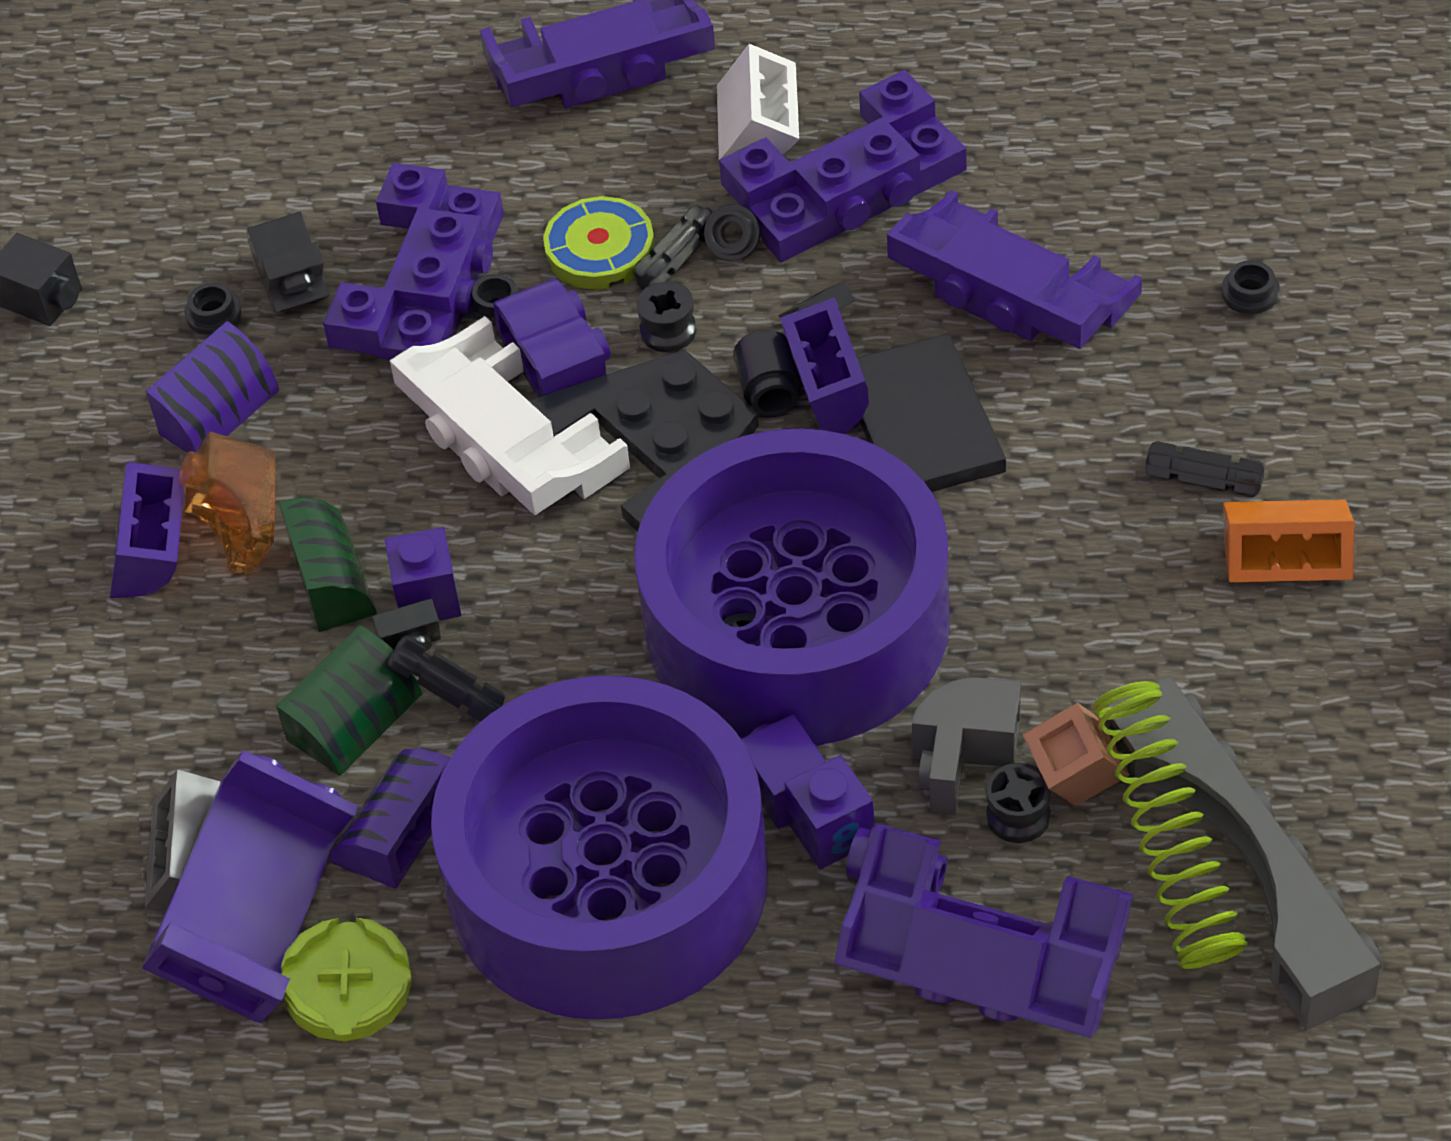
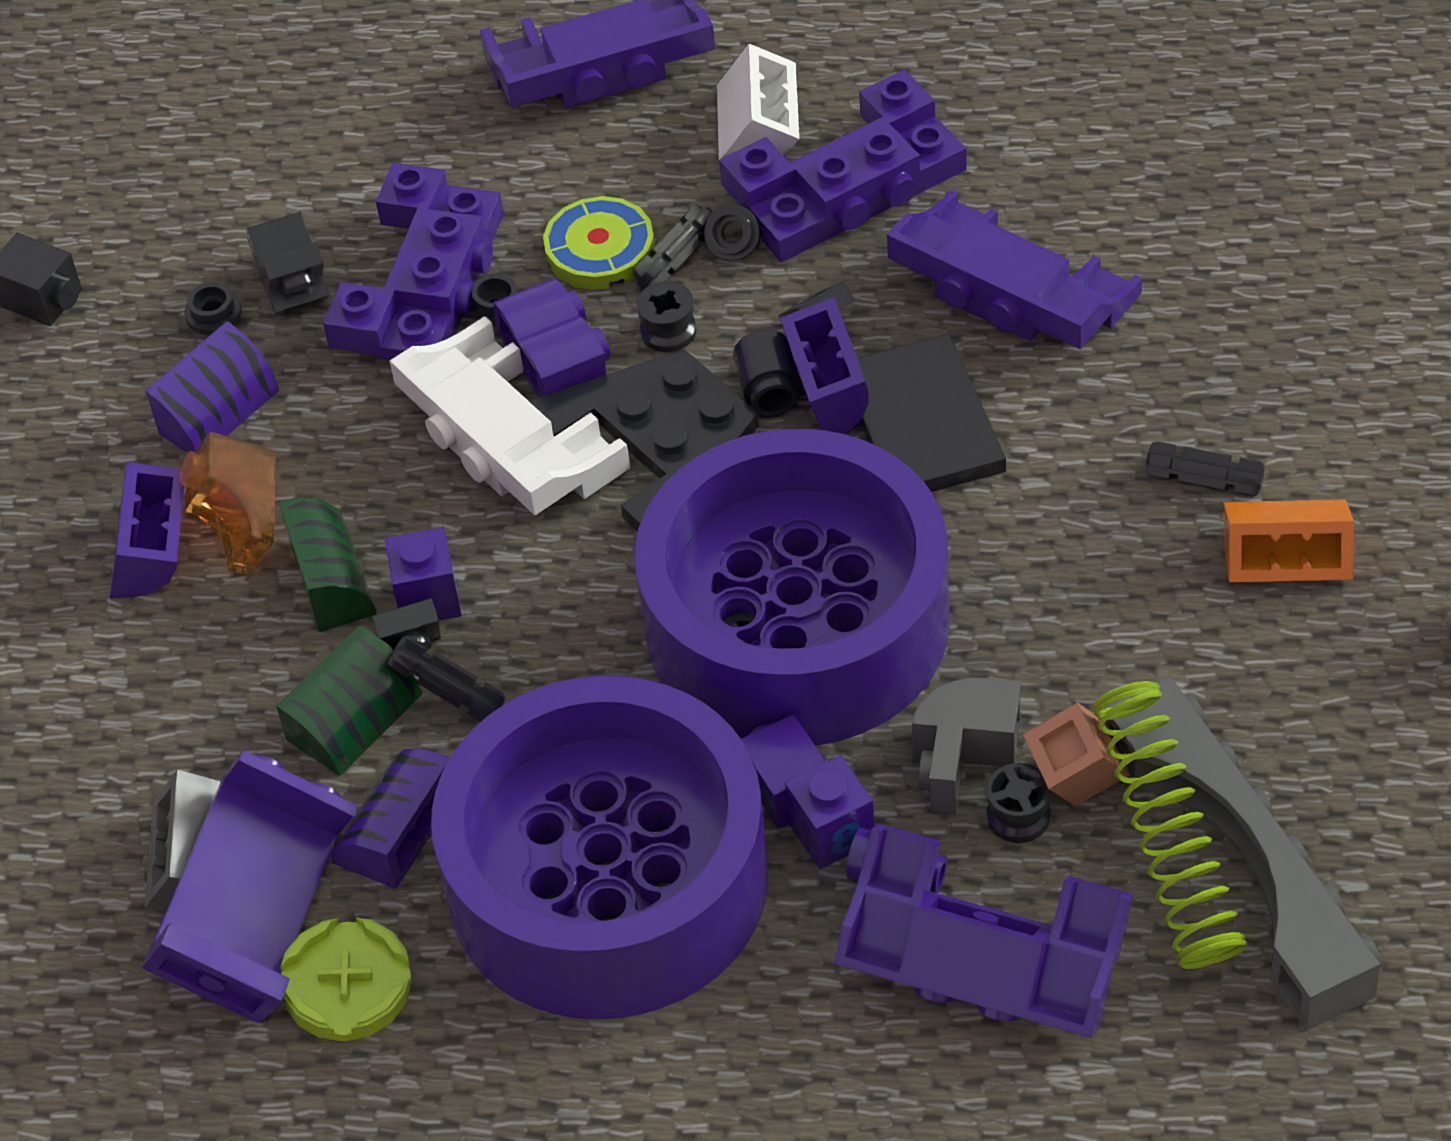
black plate [1222,260,1280,314] -> none

